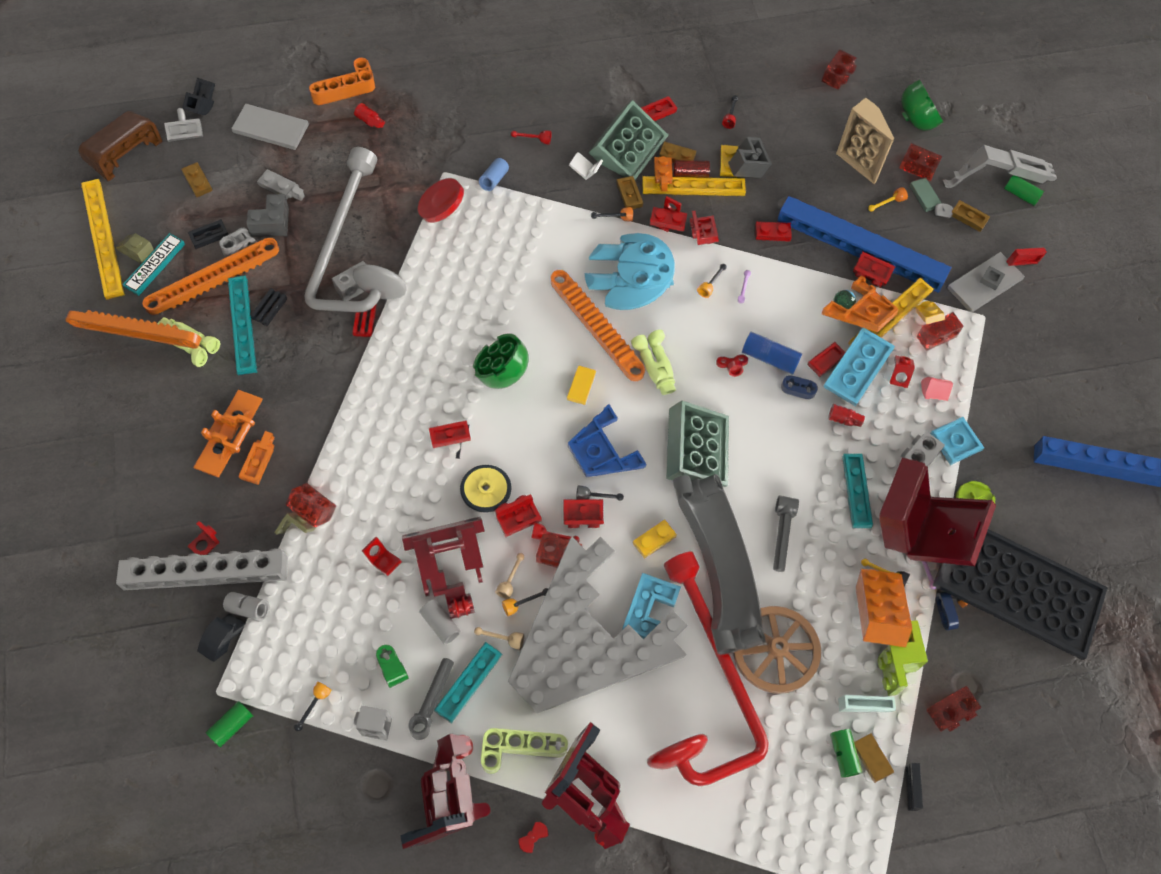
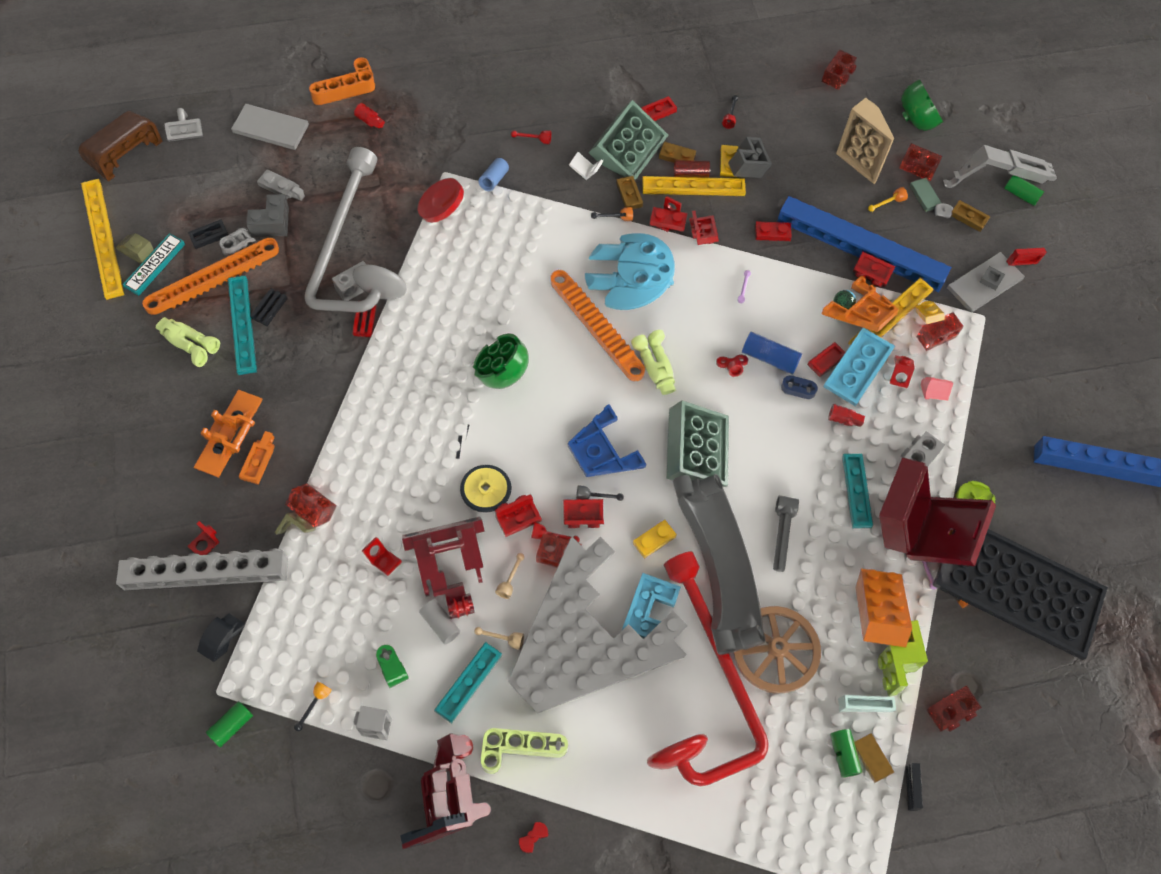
orange gear [65,310,202,349] -> none
pearl gold plate [181,162,213,198] -> none
black brick [182,78,215,115] -> none
light grey pin [223,592,270,621] -> none
dark grey axle [408,658,454,740] -> none
red plate [429,420,471,448] -> none
hinge [502,588,548,616] -> none
dark red container [542,722,630,849] -> none
yellow tile [567,365,596,405] -> none
orange hinge [654,156,673,191] -> none
light orange hinge [697,264,727,298] -> none
hinge [861,558,910,587] -> none
medium azure tile [930,417,984,465] -> none
dark blue beam [936,592,959,630] -> none

